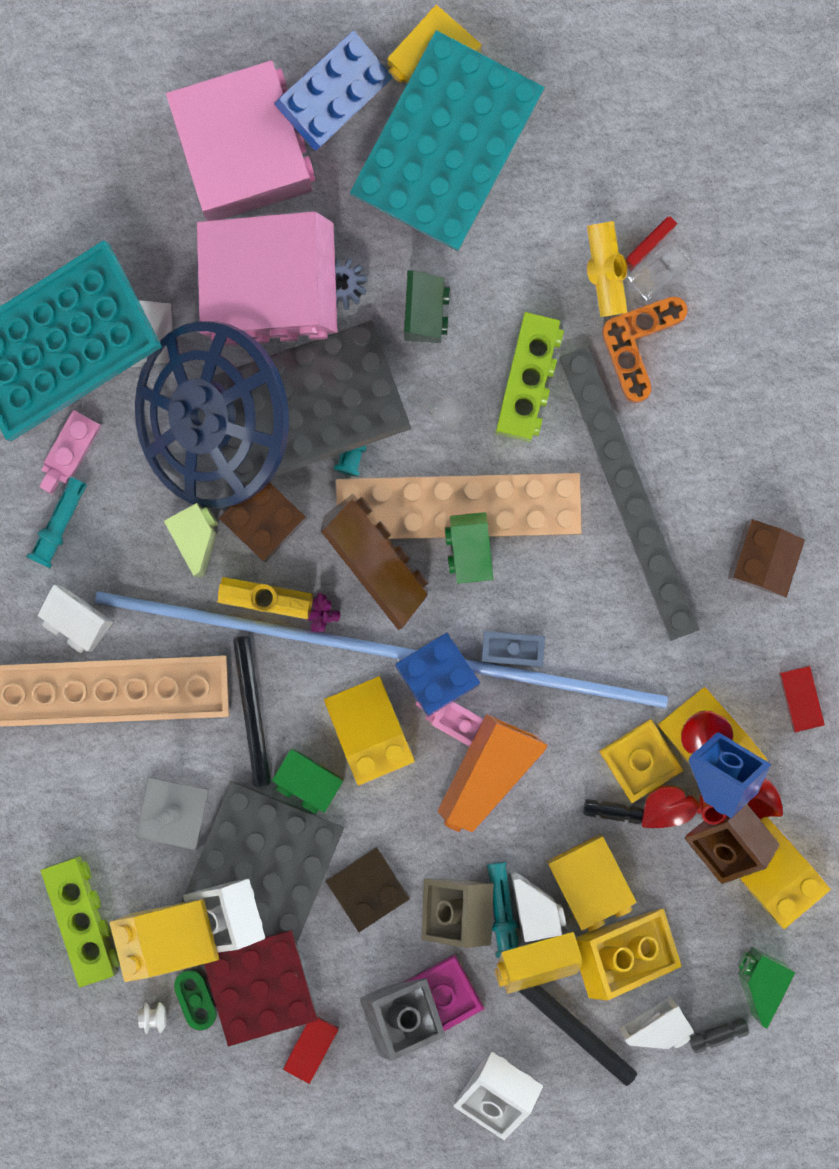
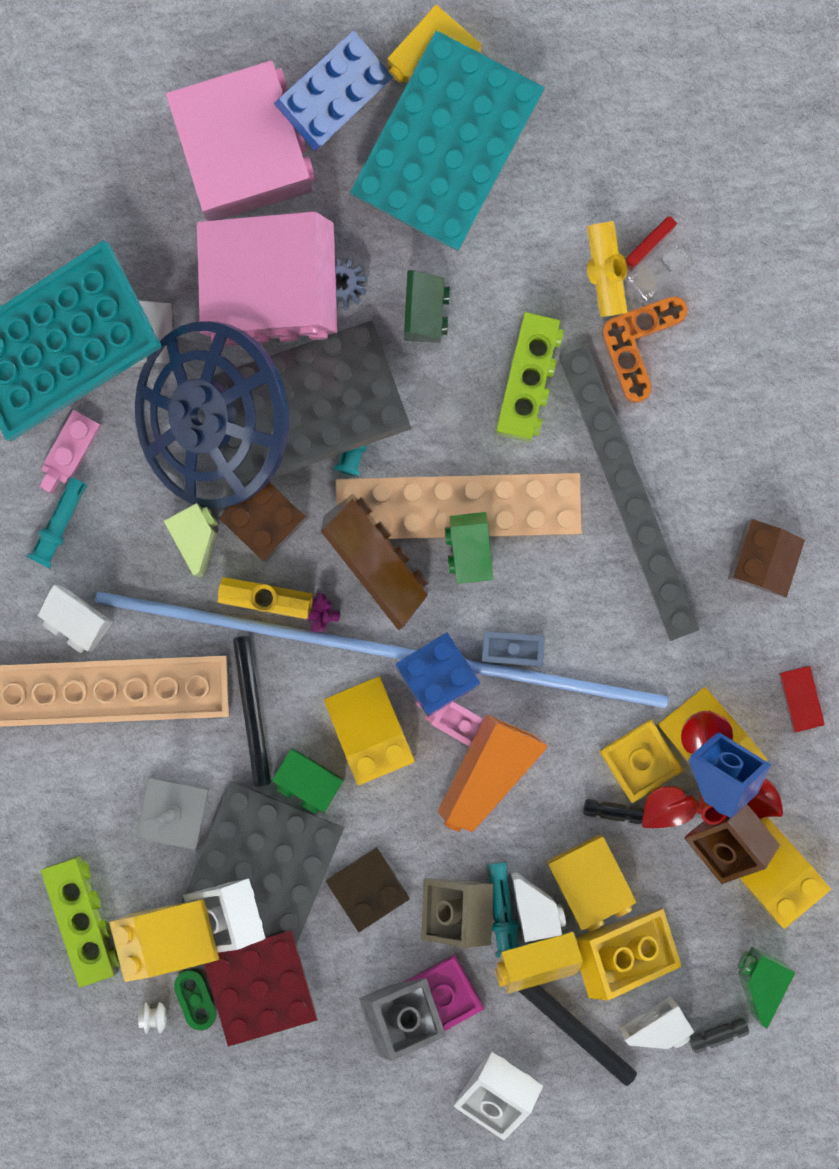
red tile [283,1016,339,1084] -> none

